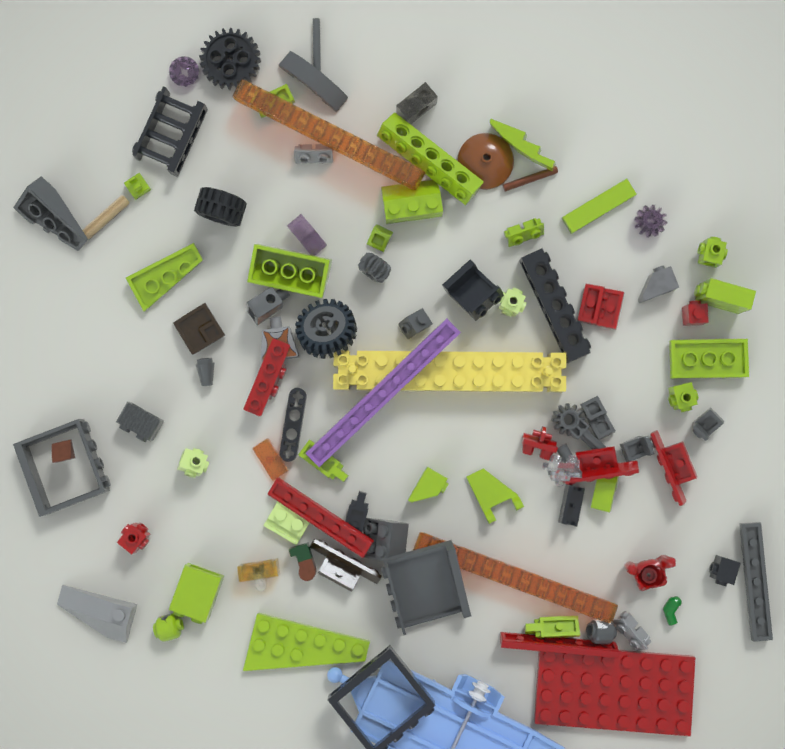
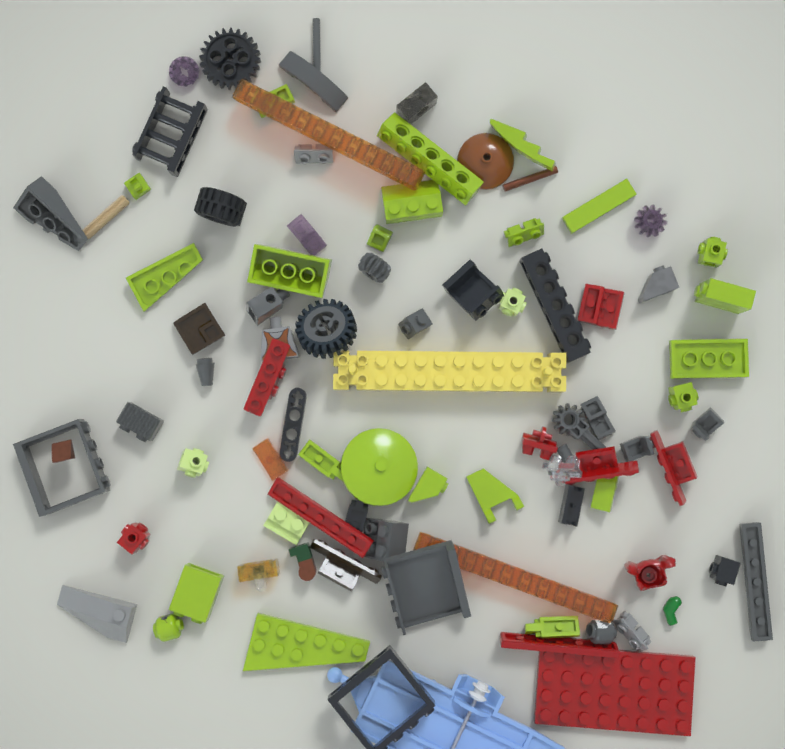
medium lavender plate [306,318,461,467] -> none
red brick [682,300,709,326] -> none
none -> lime dish [340,428,418,506]

